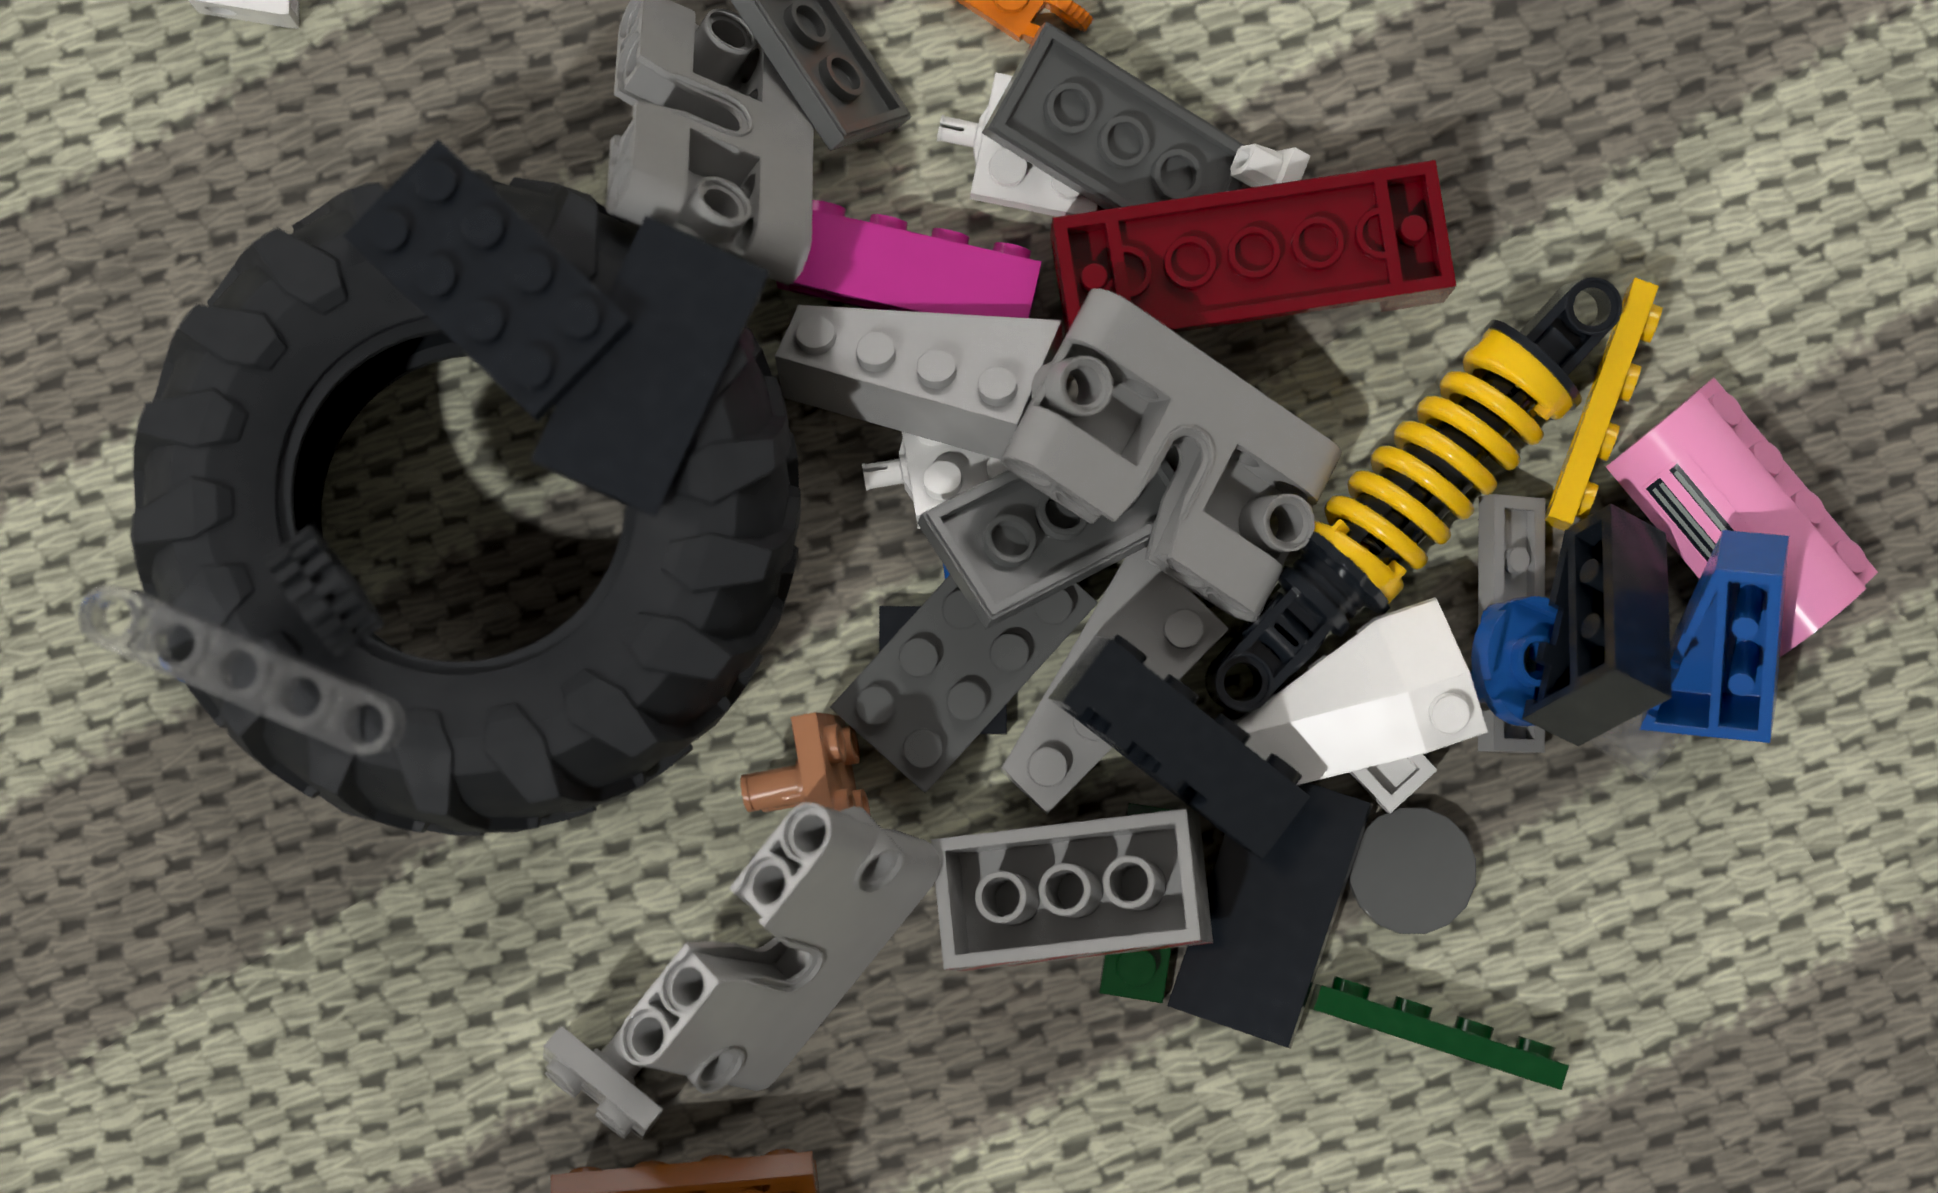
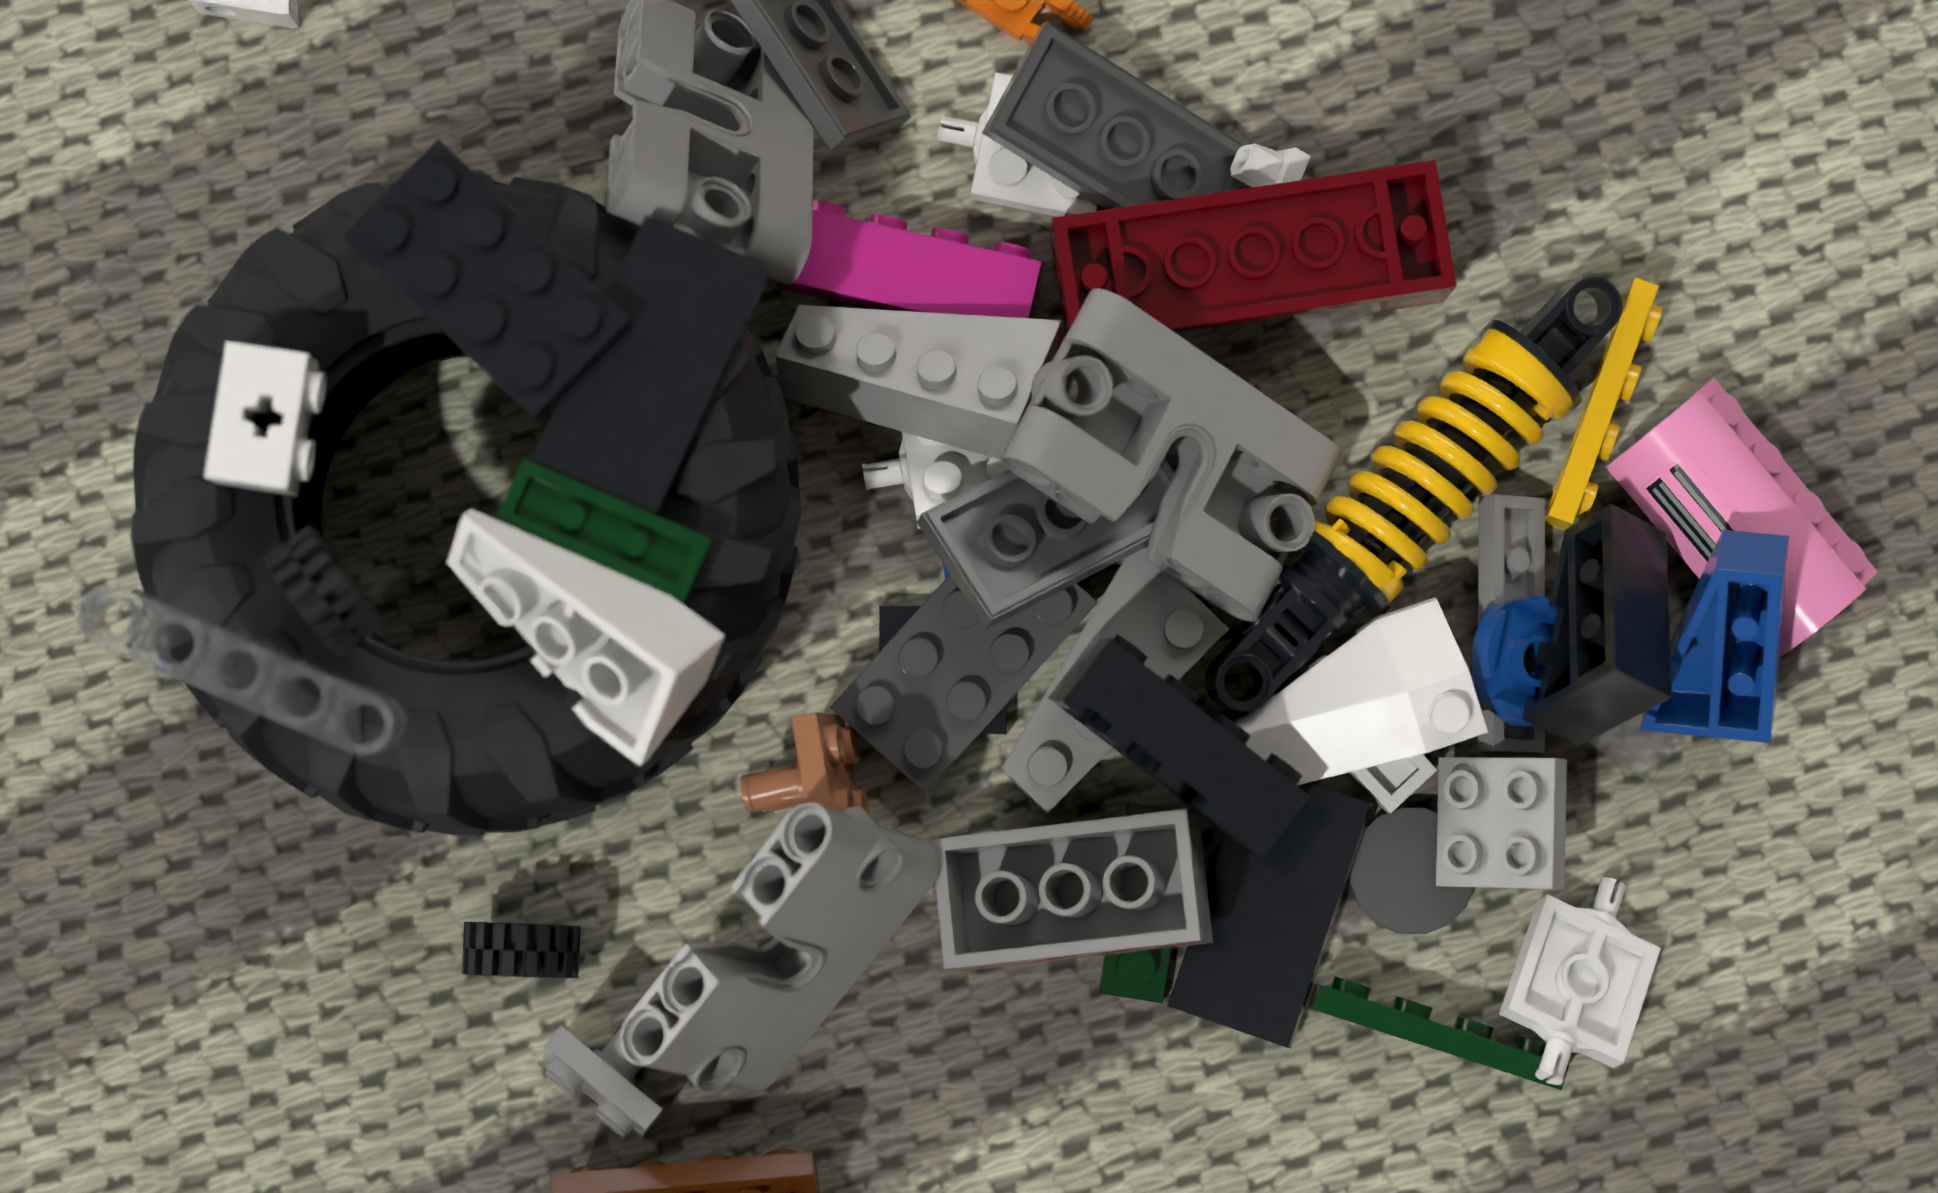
none -> white brick [204,341,326,496]
none -> white wedge [447,509,725,766]
none -> black tyre [462,922,581,978]
none -> dark green plate [495,459,712,606]
none -> light grey plate [1436,757,1567,890]
none -> white plate [1499,877,1661,1085]

